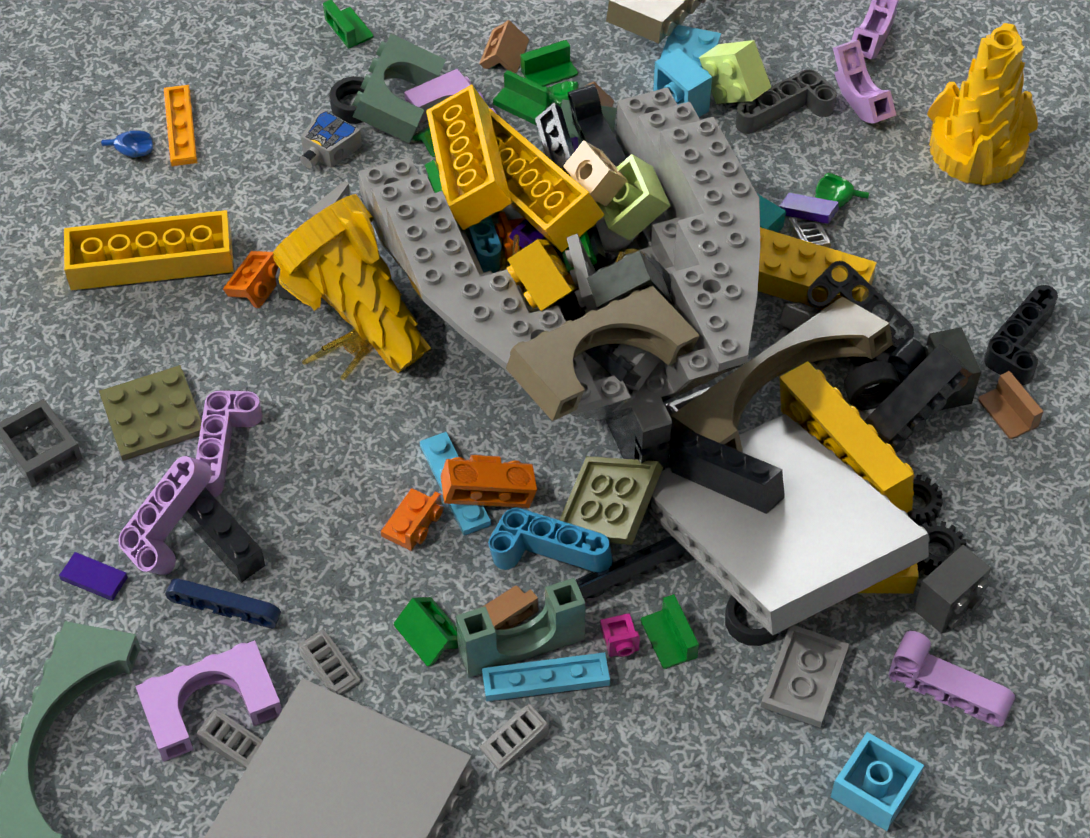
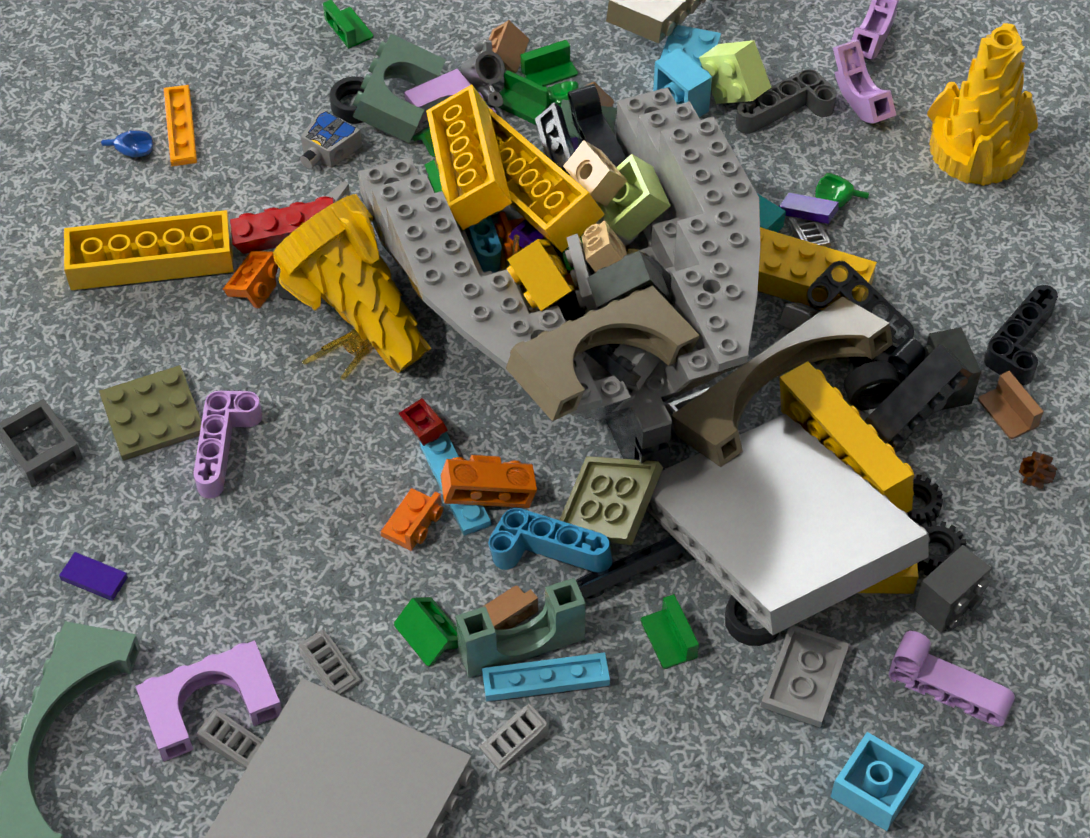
lavender beam [118,456,212,575] -> none
dark blue beam [165,578,281,629] -> none
black brick [182,487,266,583] -> none
dark pink bracket [600,613,640,657] -> none
black brick [668,429,785,514] -> none
none -> red brick [230,196,336,254]
none -> dark red plate [398,398,448,446]
none -> flat silver piece [460,38,505,107]
none -> tan brick [581,221,627,272]
none -> reddish brown gear [1019,451,1057,489]

